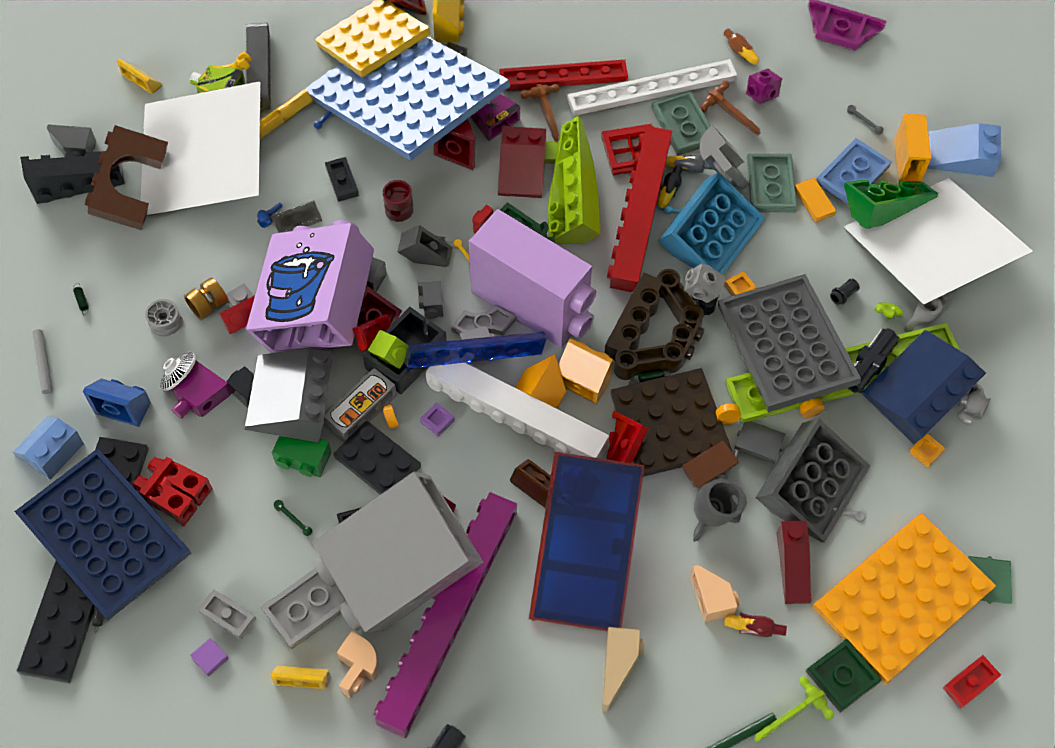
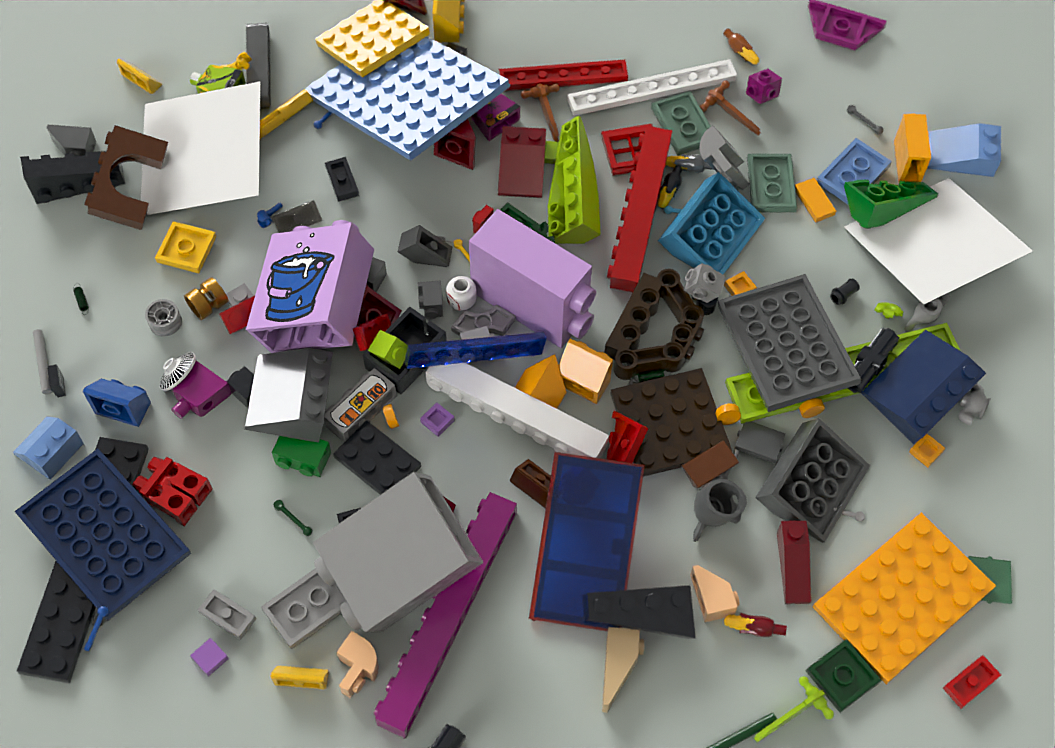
dark red wheel [383,180,414,222] -> none
none -> black tile [47,364,66,398]
none -> blue hinge [84,606,108,652]
none -> yellow plate [155,221,216,274]
none -> white head [446,276,477,311]
none -> black wedge [582,585,696,639]

